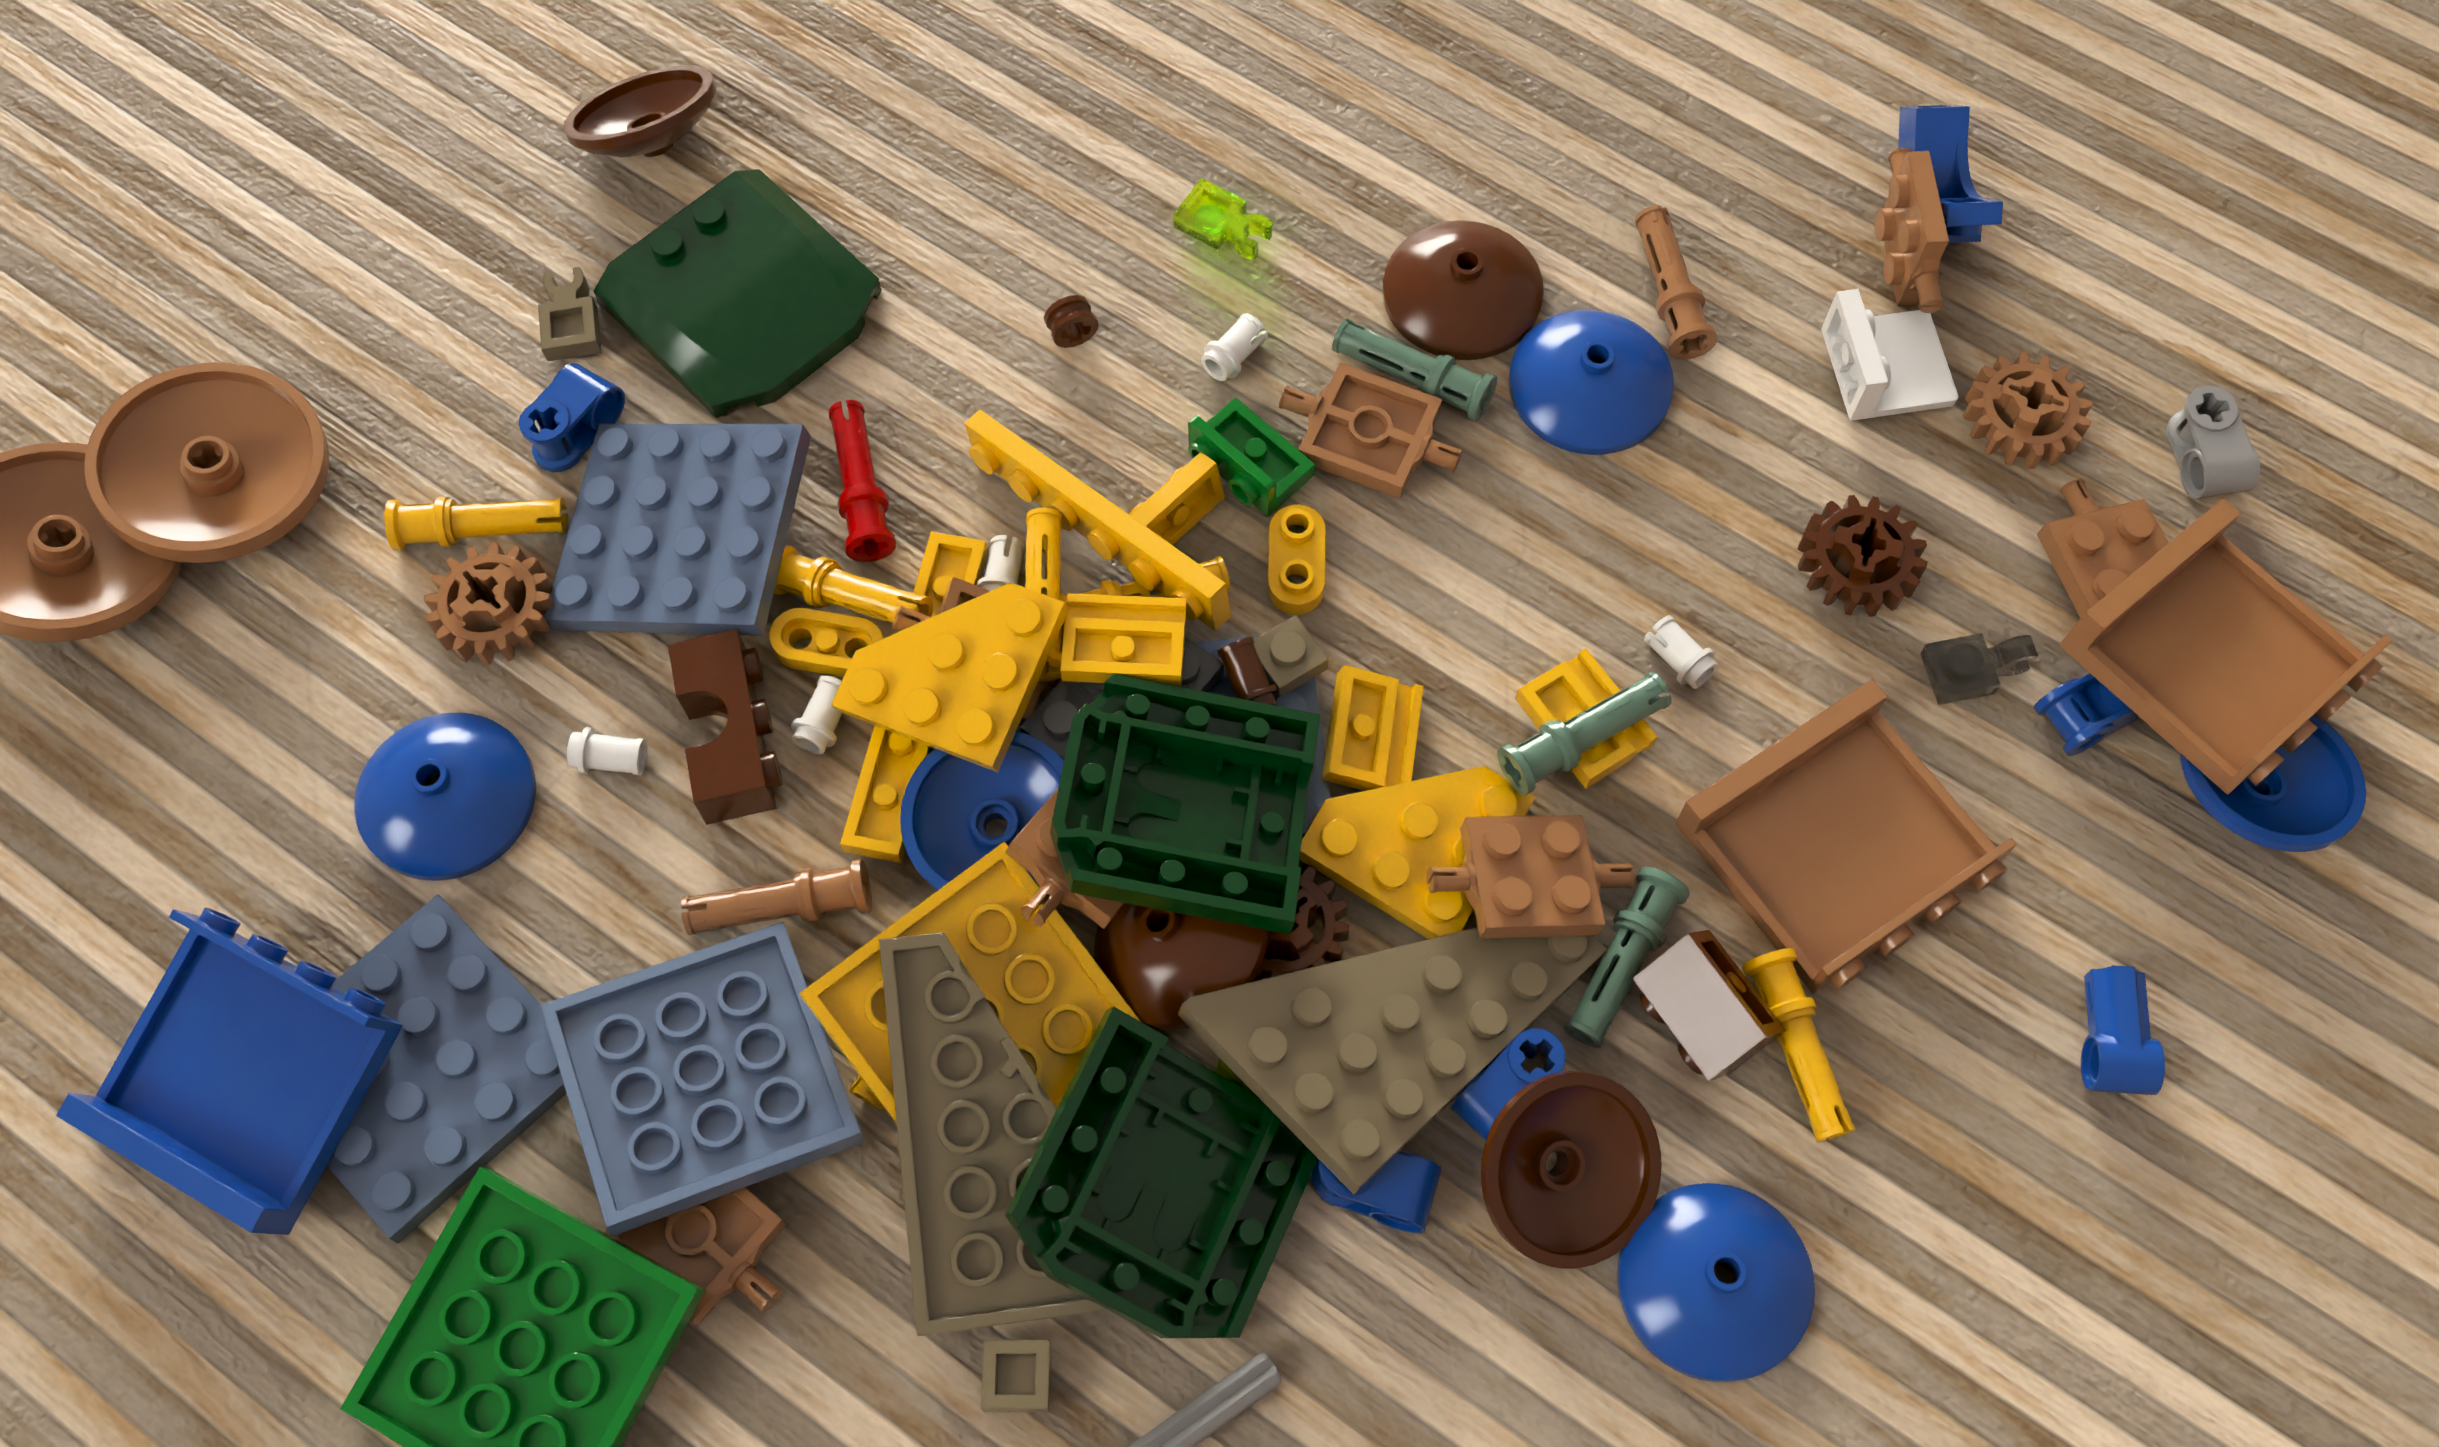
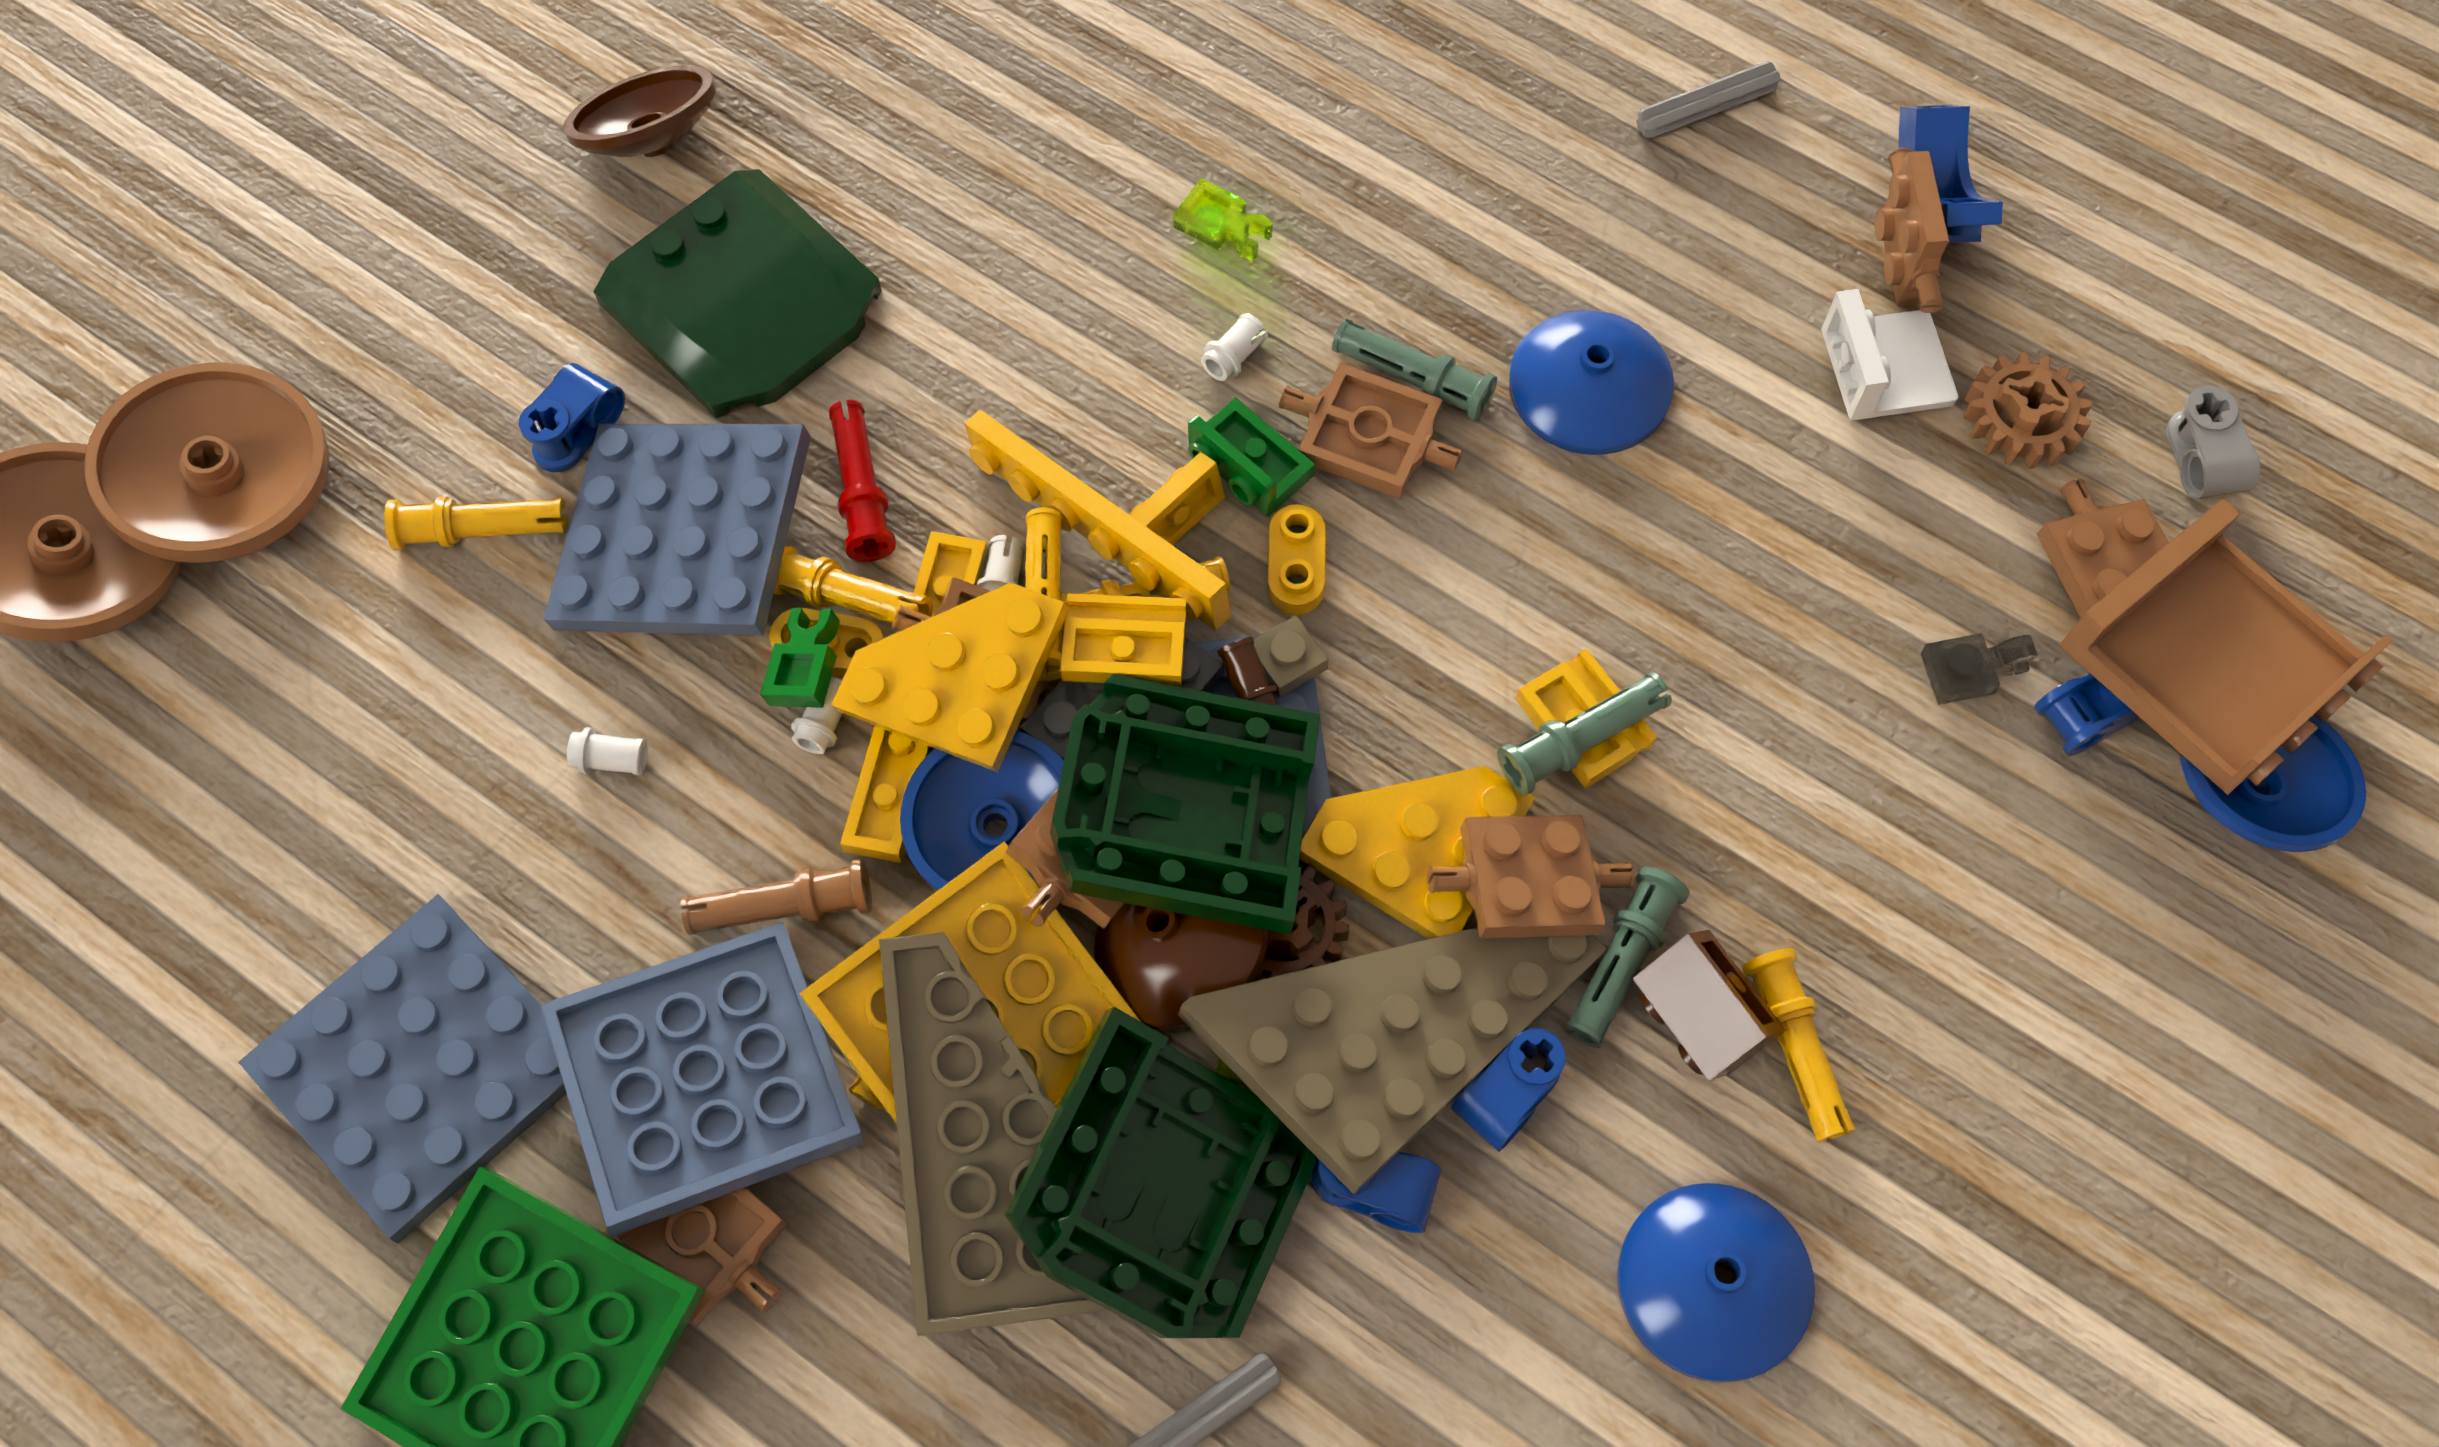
blue panel [56,908,403,1235] -> none
blue dish [354,712,536,881] -> none
medium nougat gear [424,542,554,665] -> none
dark tan plate [538,267,602,362] -> none
reddish brown arch [668,629,783,825] -> none
dark tan plate [981,1340,1052,1412] -> none
reddish brown bush [1044,295,1099,348] -> none
yellow plate [1321,665,1424,791] -> none
reddish brown dish [1383,220,1544,360] -> none
reddish brown dish [1481,1071,1662,1269] -> none
medium nougat pin [1635,205,1718,360] -> none
white pin [1644,615,1719,689] -> none
medium nougat panel [1675,678,2017,994] -> none
reddish brown gear [1797,495,1928,617] -> none
blue piece [2081,965,2165,1095] -> none
none -> green plate [760,608,840,708]
none -> light grey axle [1636,61,1781,139]

